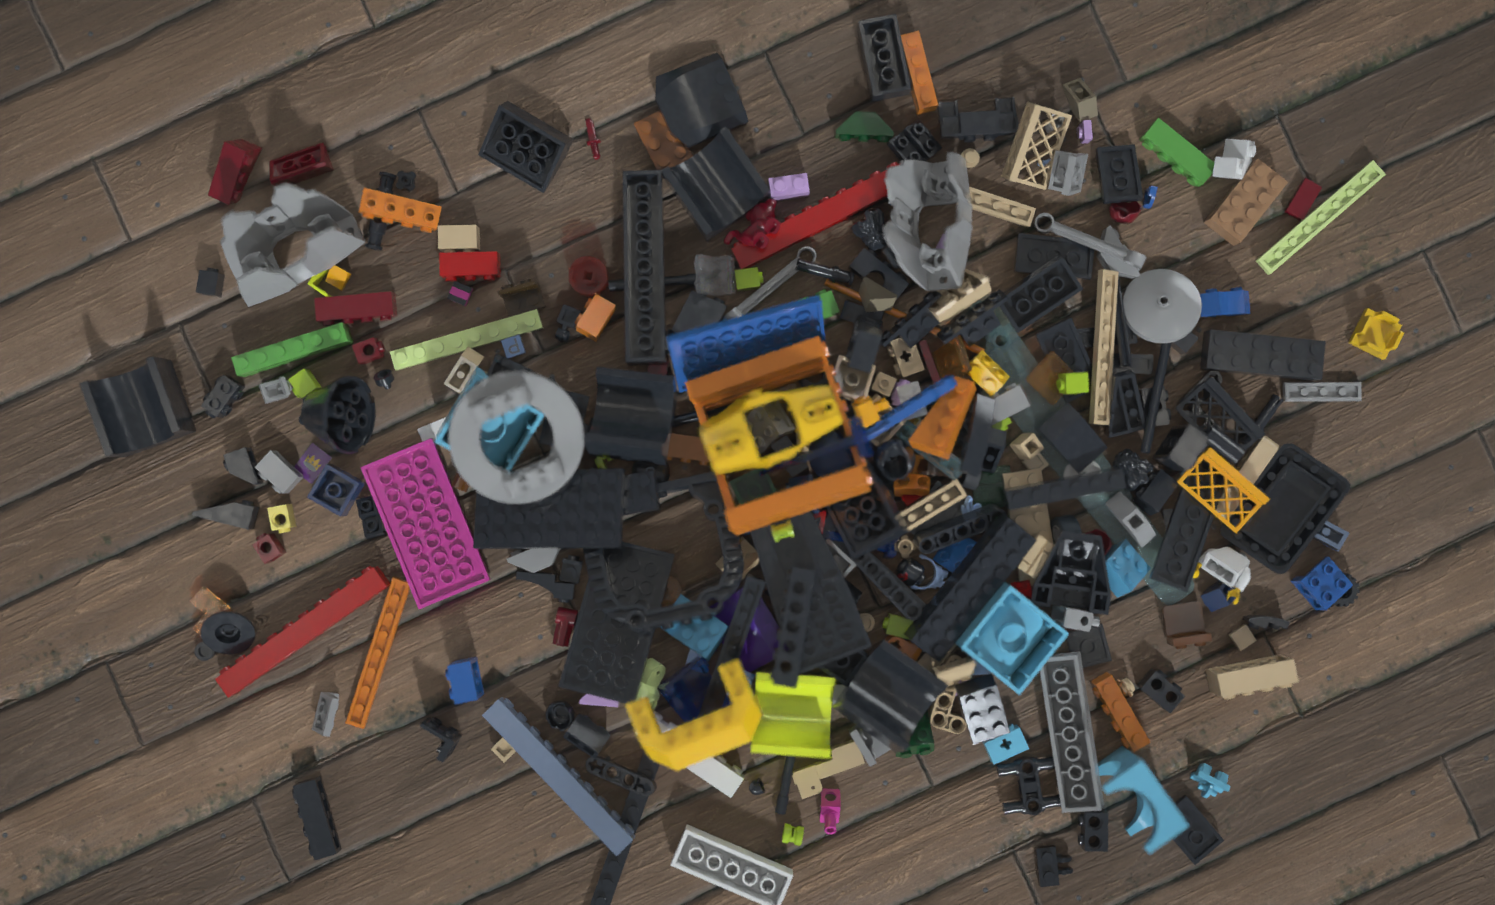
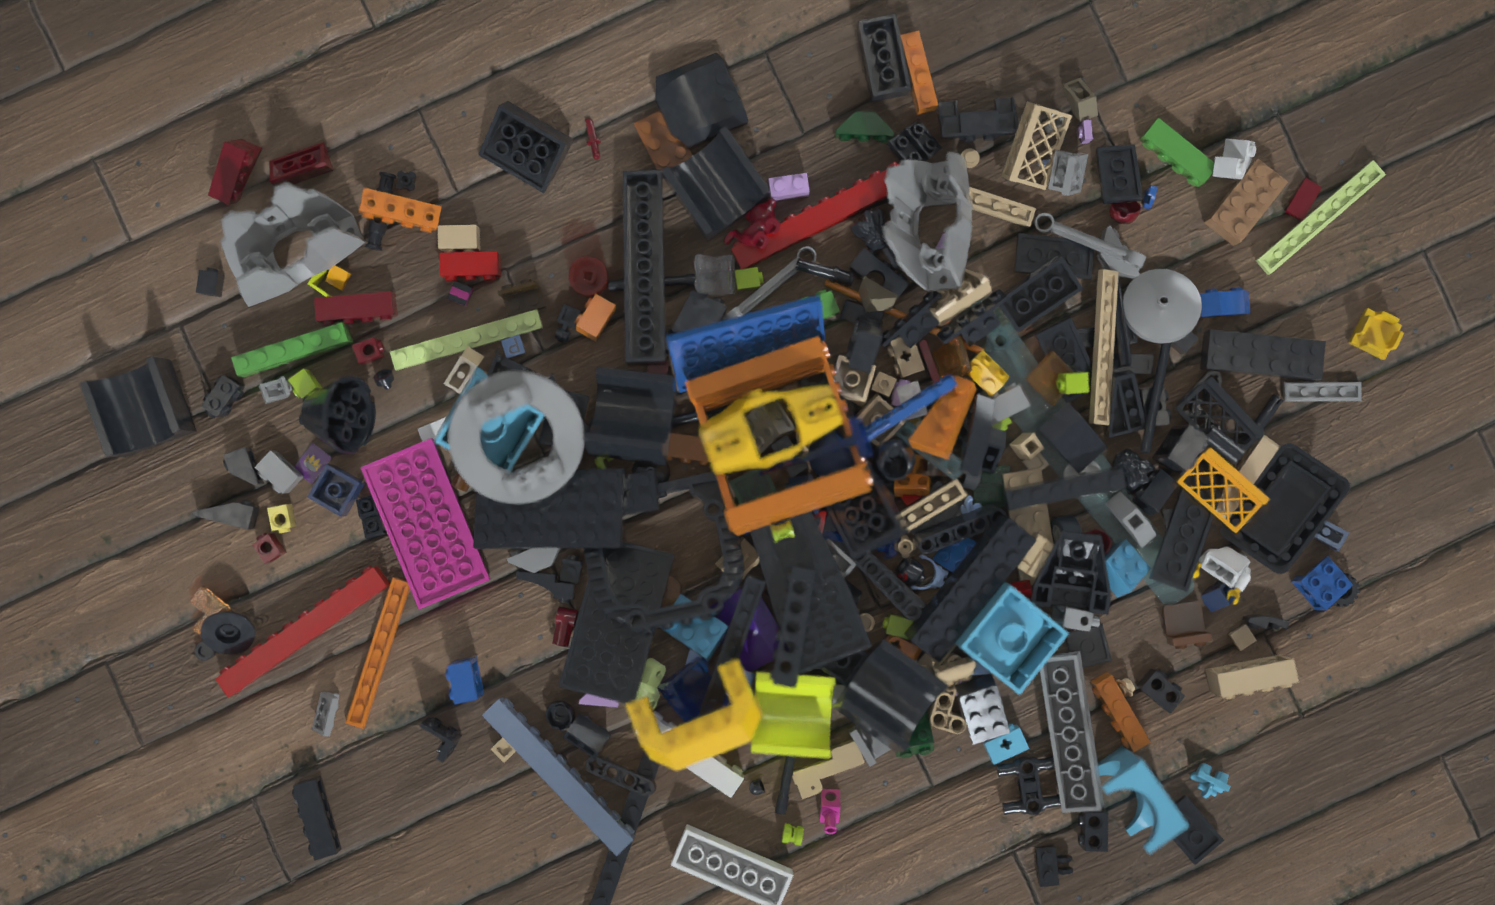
light orange brick [851,395,890,429] -> none

